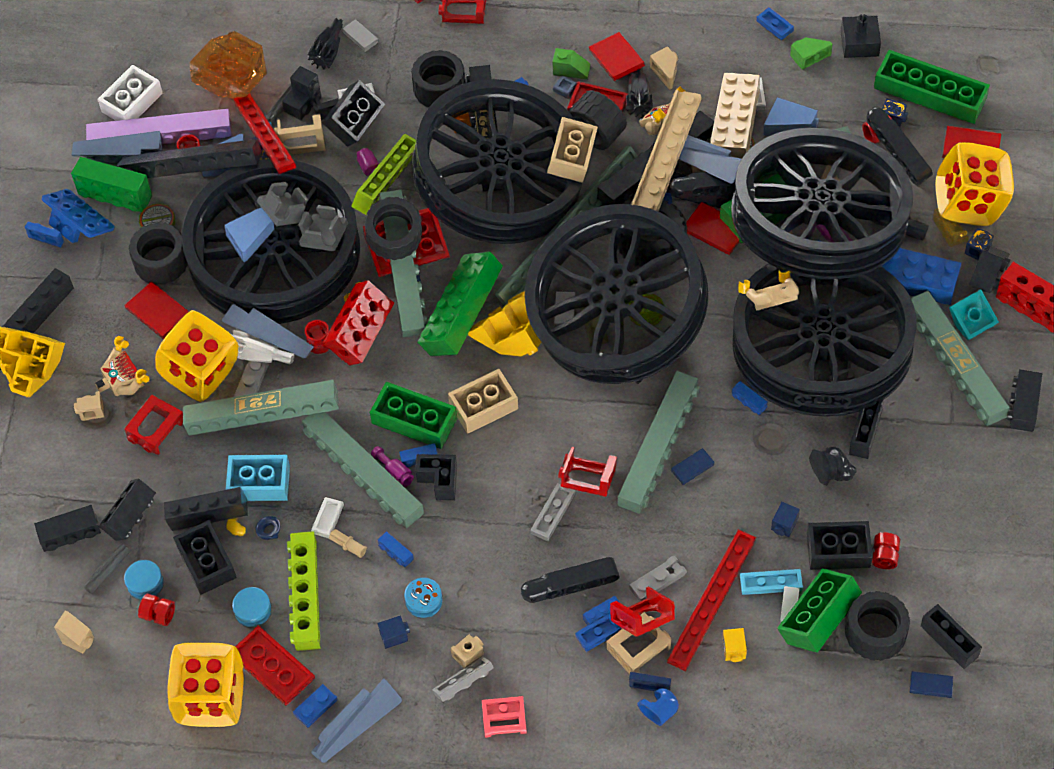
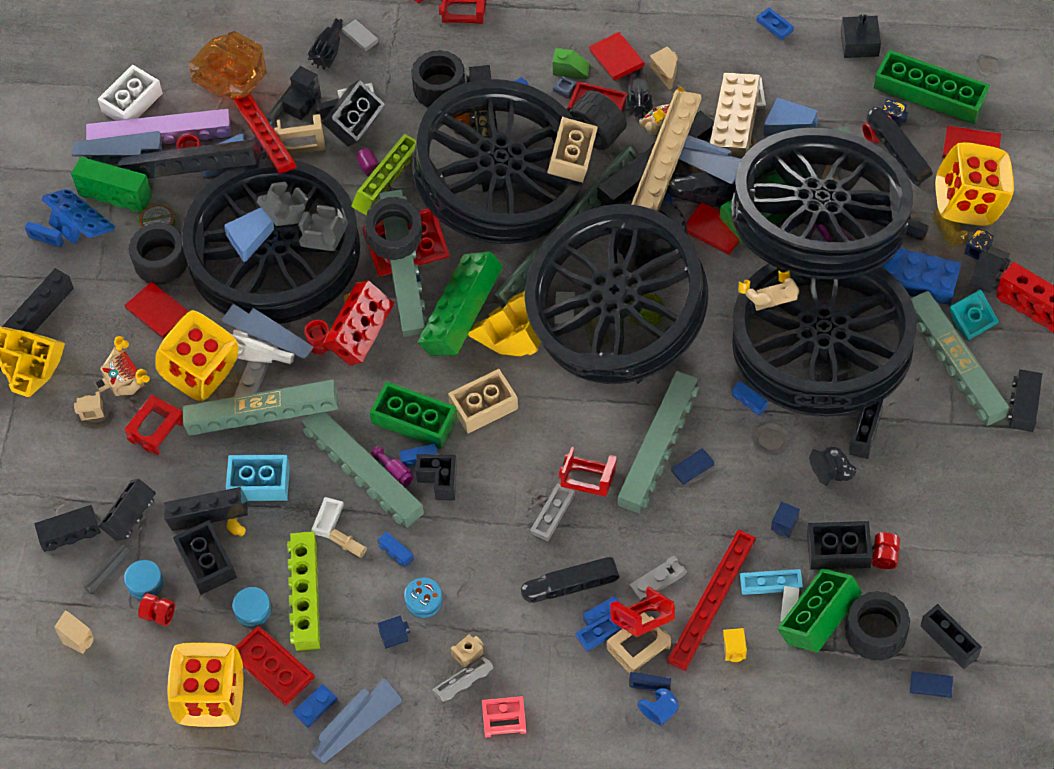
dark blue piece [255,516,281,540] -> none
bright green slope [790,37,833,70] -> none

